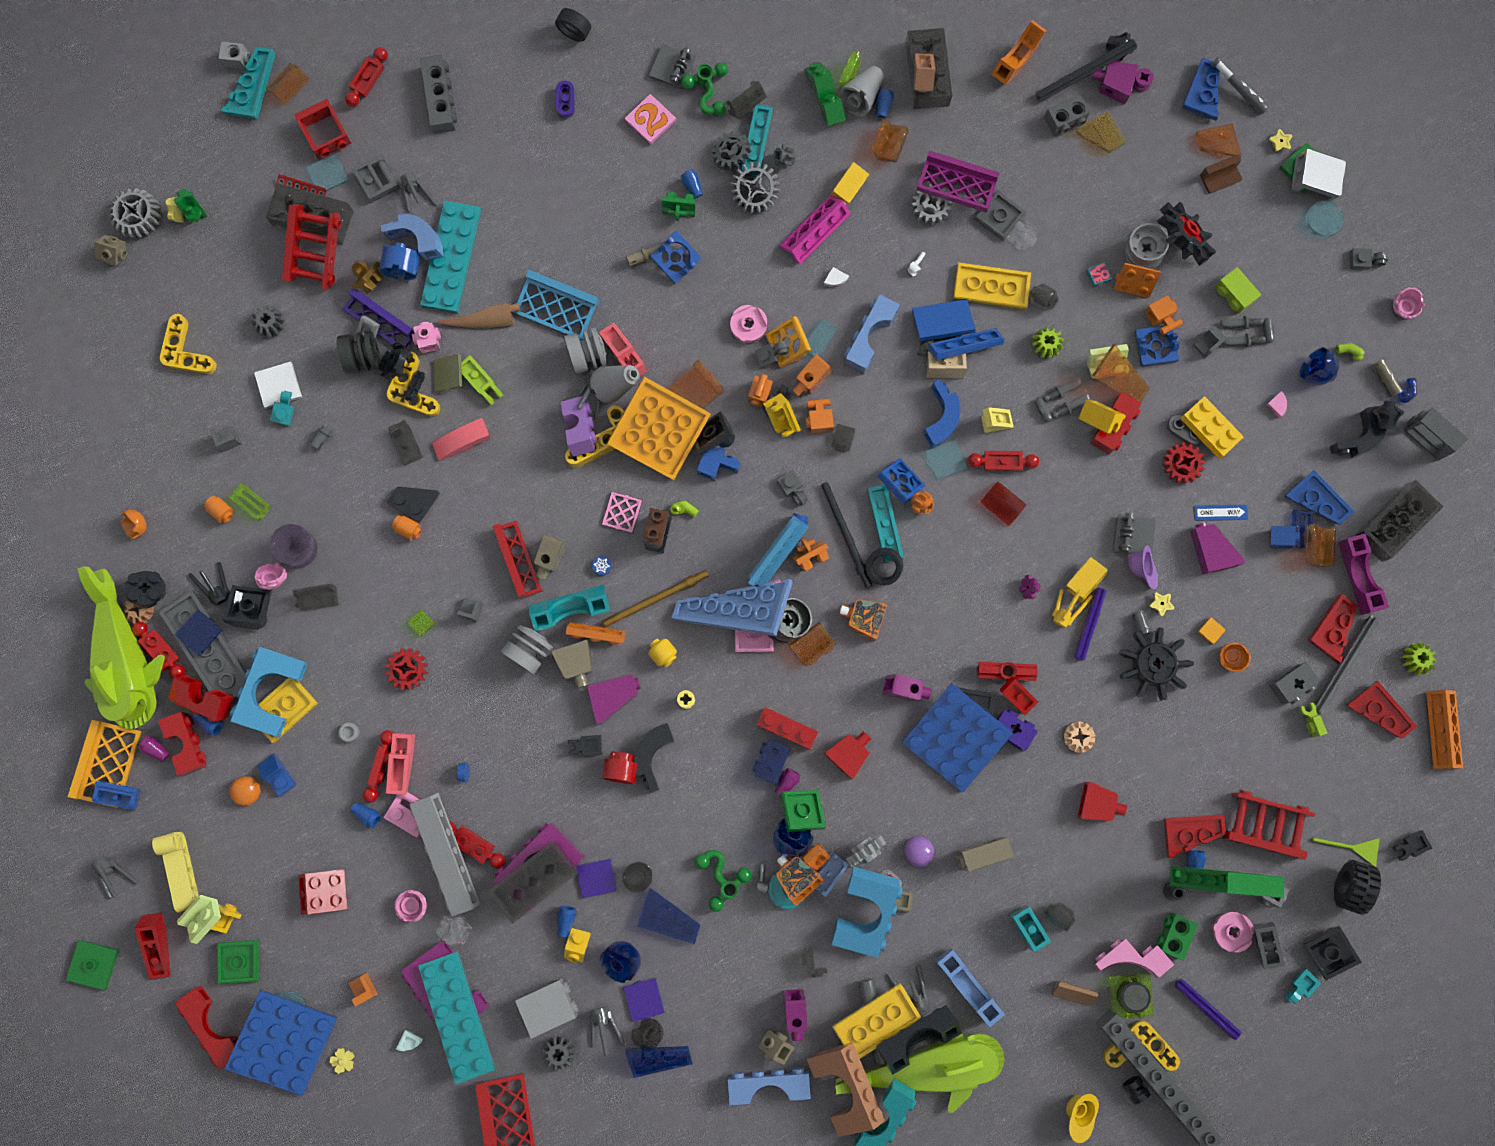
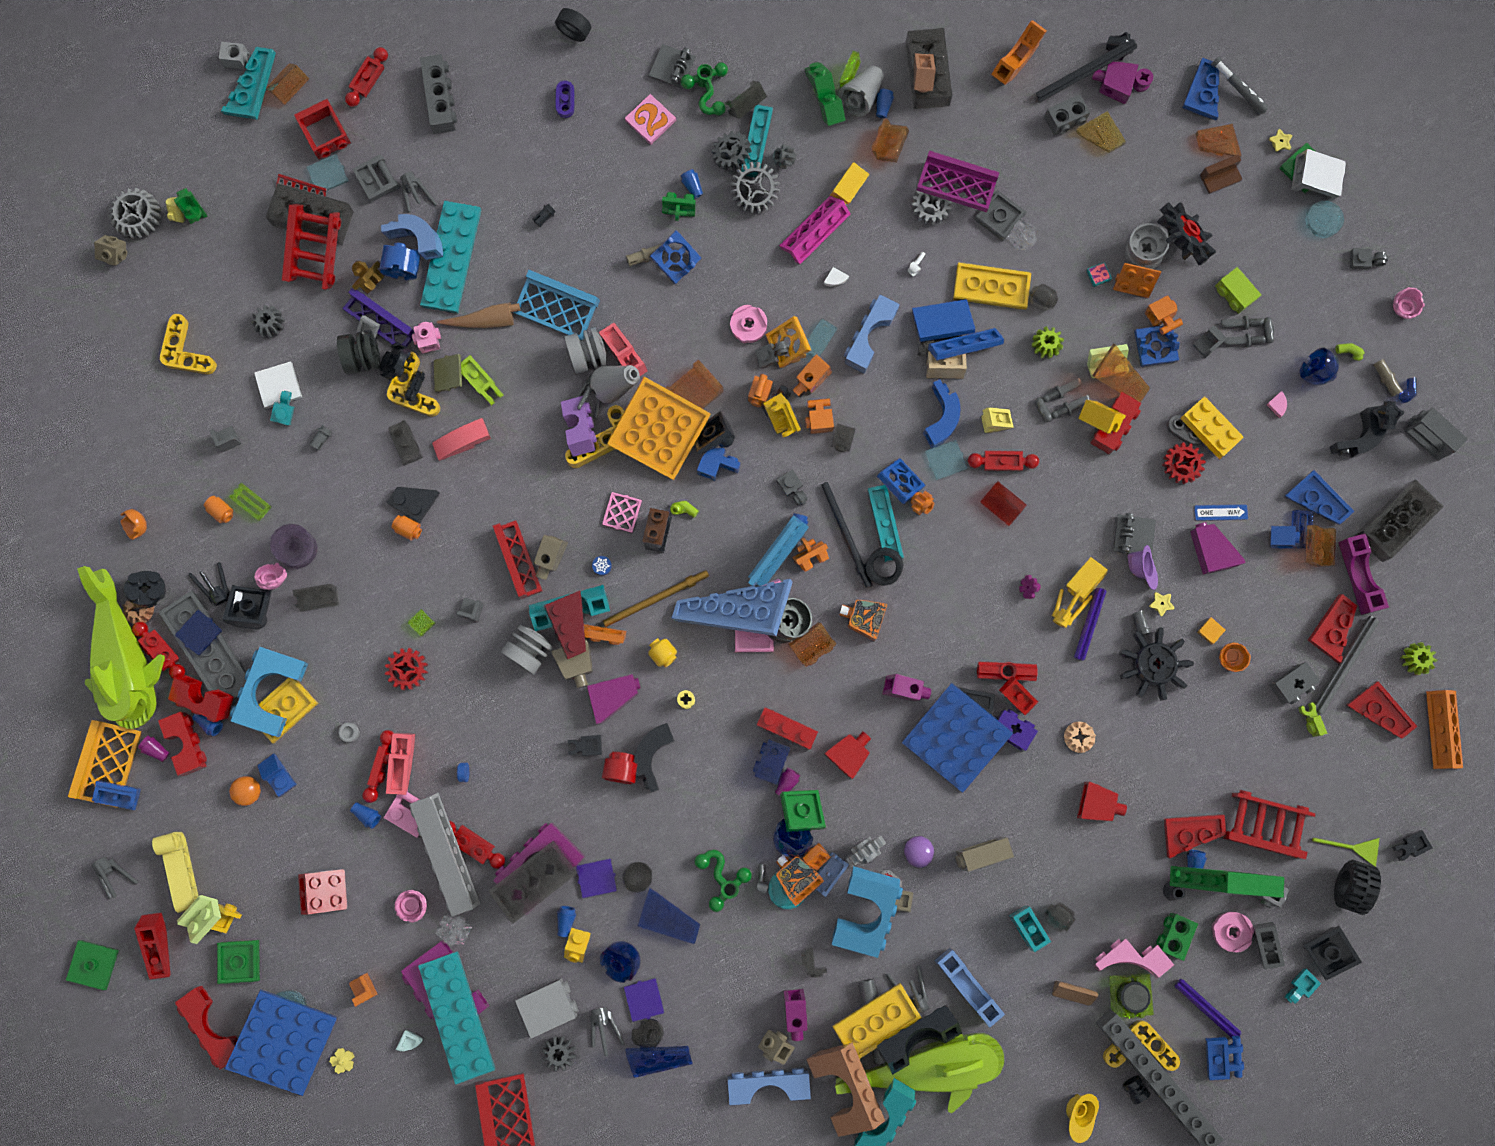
none -> black pin [532,204,556,227]
none -> dark red wing [544,590,586,659]
none -> blue plate [1205,1036,1244,1080]

